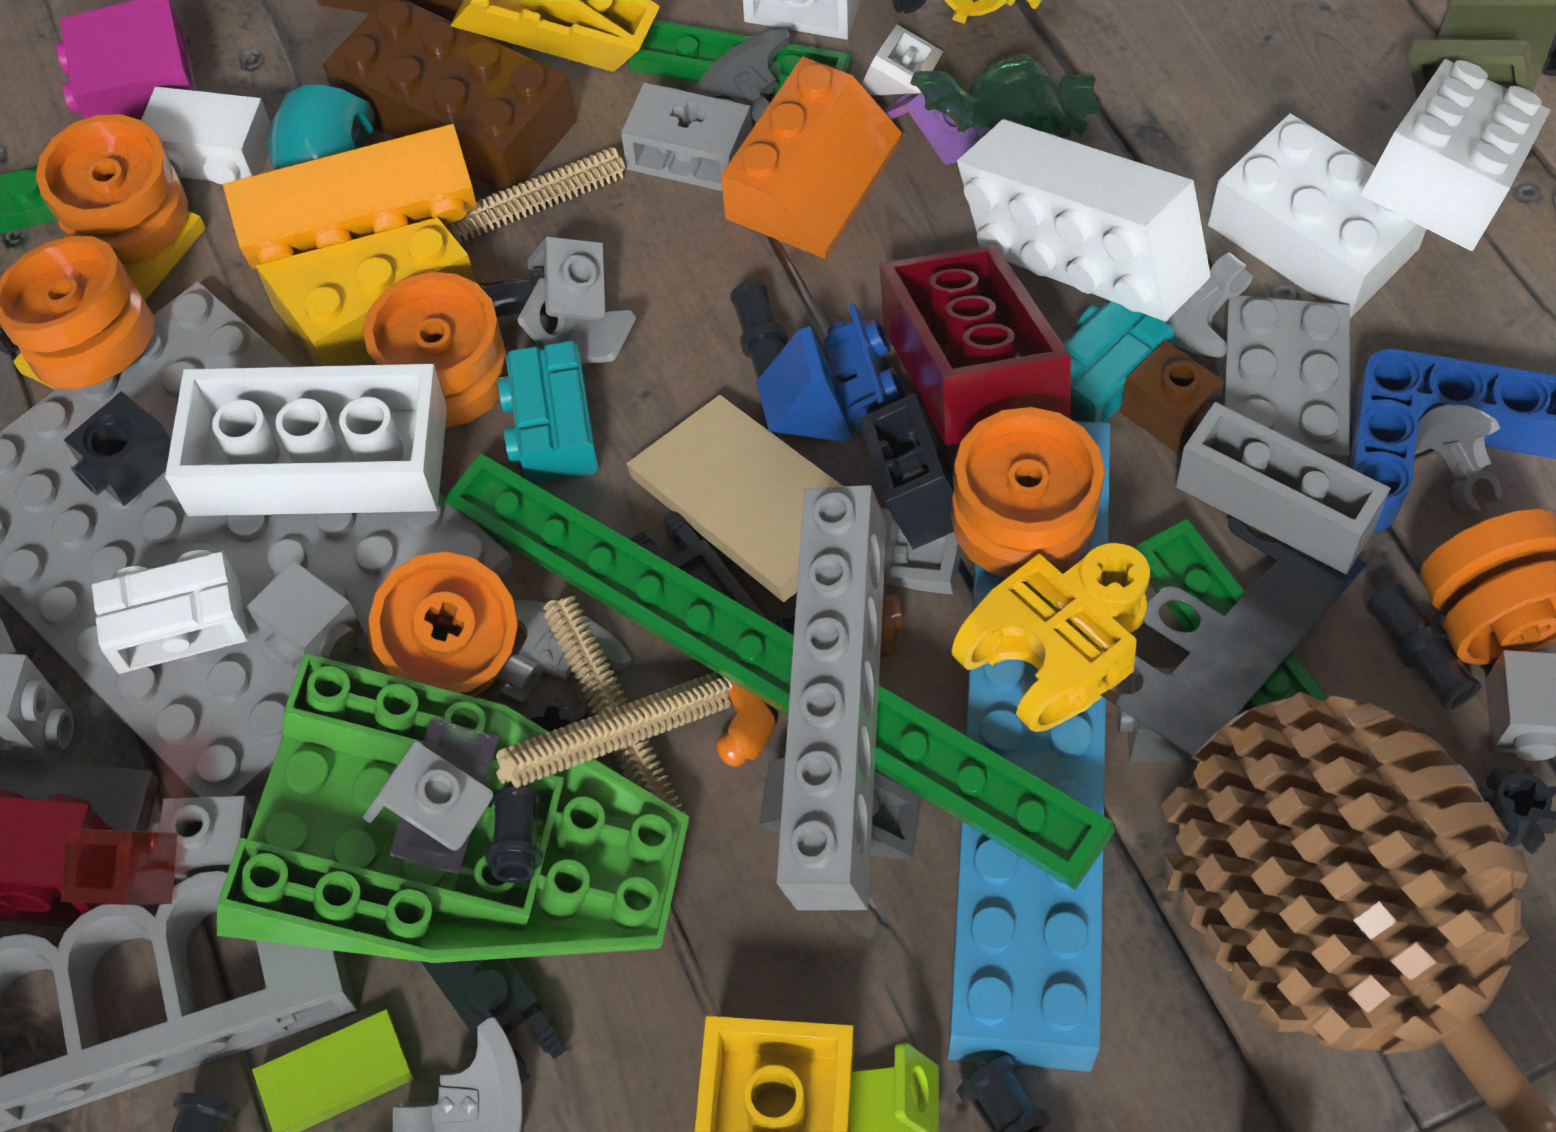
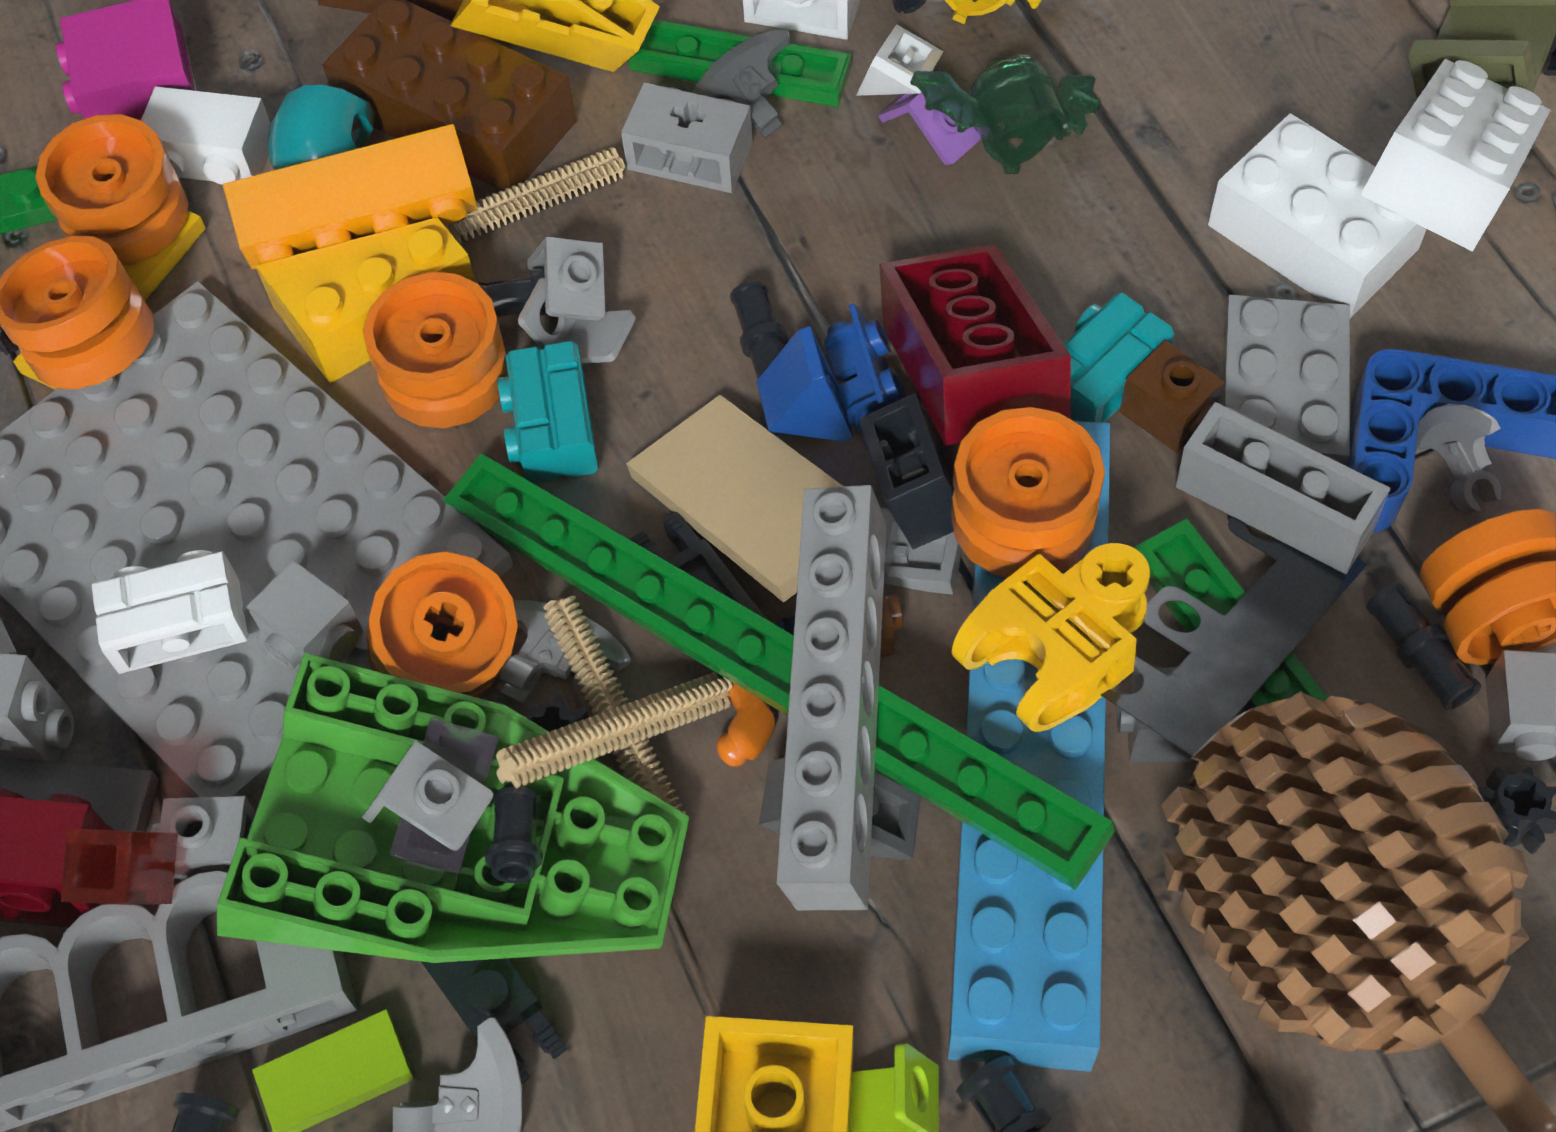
black brick [64,391,171,506] -> none
white brick [165,364,447,516] -> none
orange slope [721,56,902,259] -> none
white brick [957,119,1211,322] -> none
light grey piece [1164,252,1253,358] -> none

